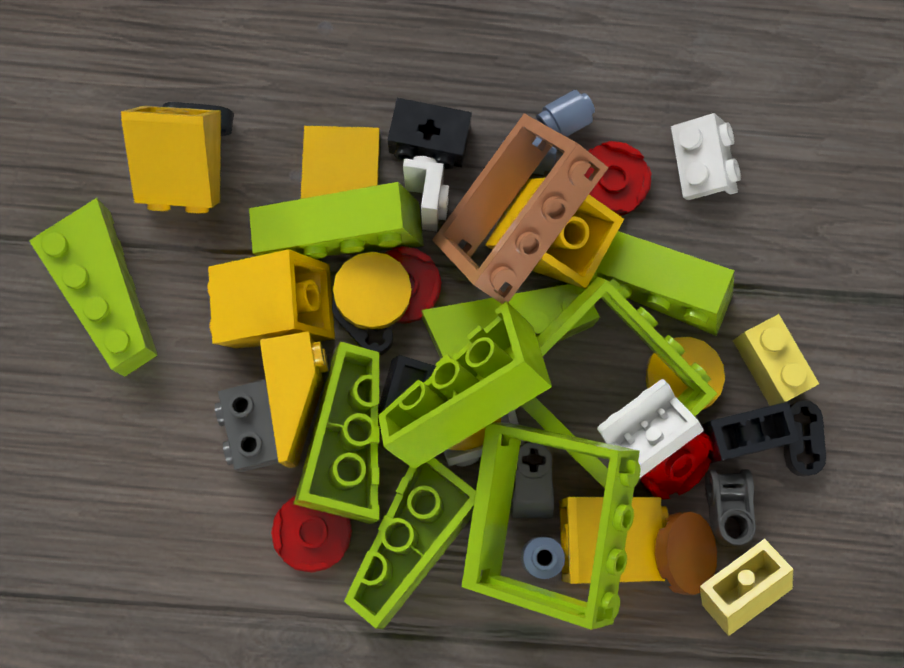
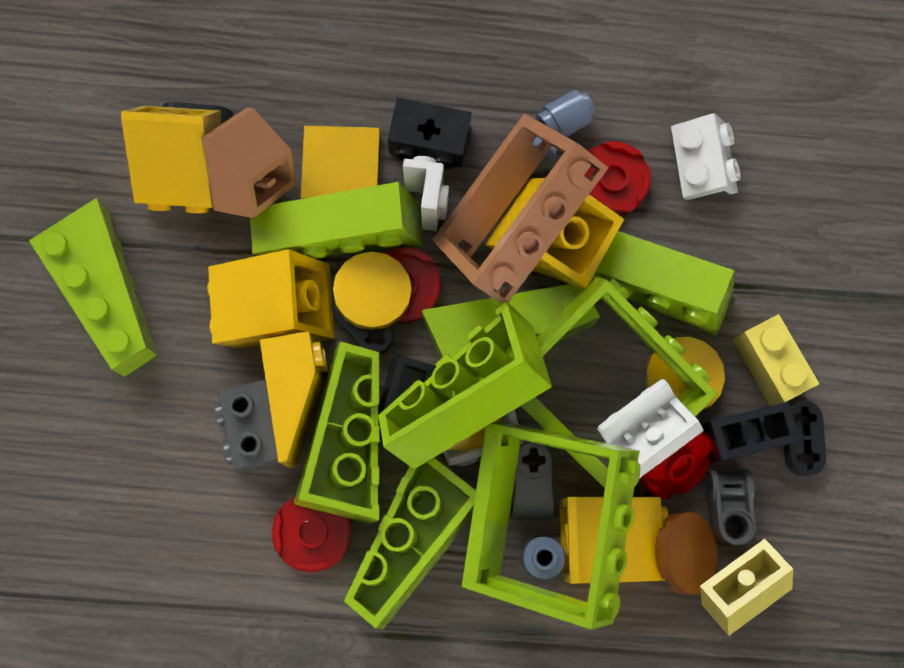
none -> nougat slope [201,107,296,218]

